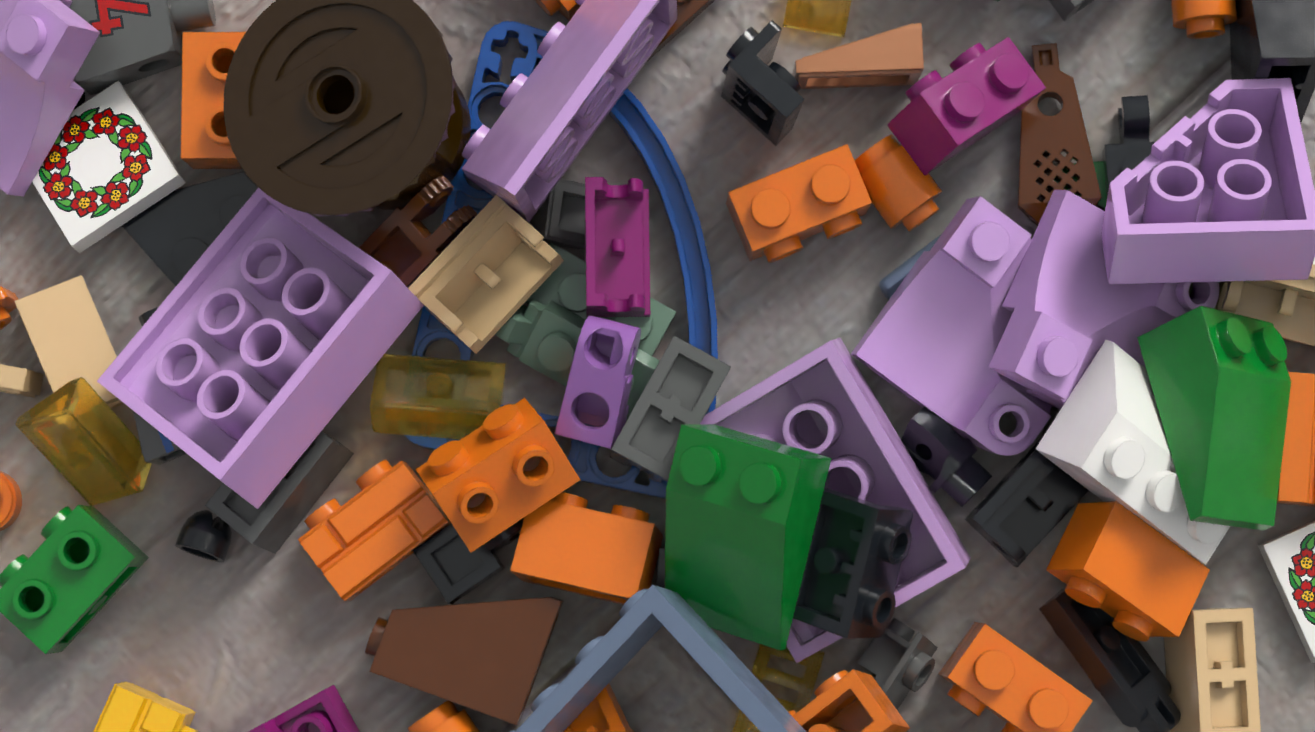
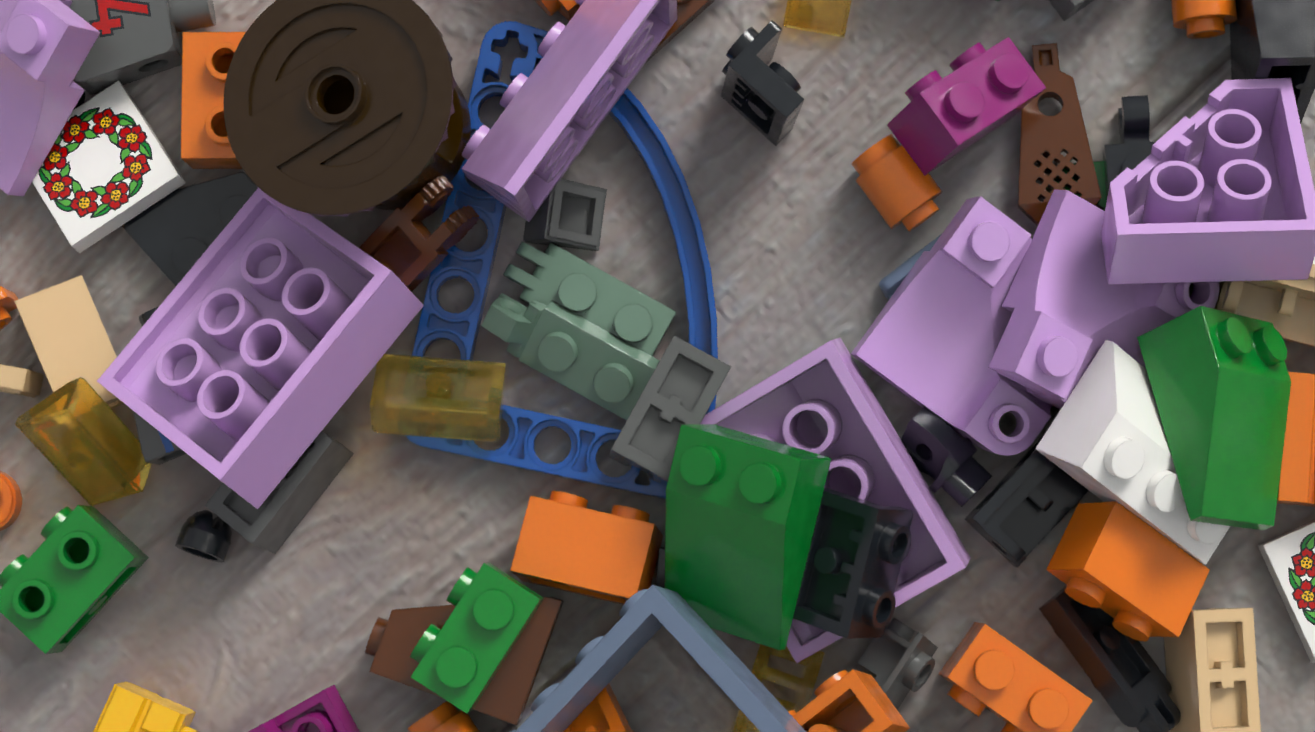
orange brick [298,459,451,601] -> none
tan hinge [408,195,564,354] -> none
black plate [413,518,524,604] -> none
orange brick [415,397,580,553] -> none
medium lavender leg [555,315,641,449] -> none
magenta hinge [585,177,651,317] -> none
orange brick [726,144,872,263] -> none
nougat slope [792,23,924,89] -> none
none -> green brick [410,563,544,714]

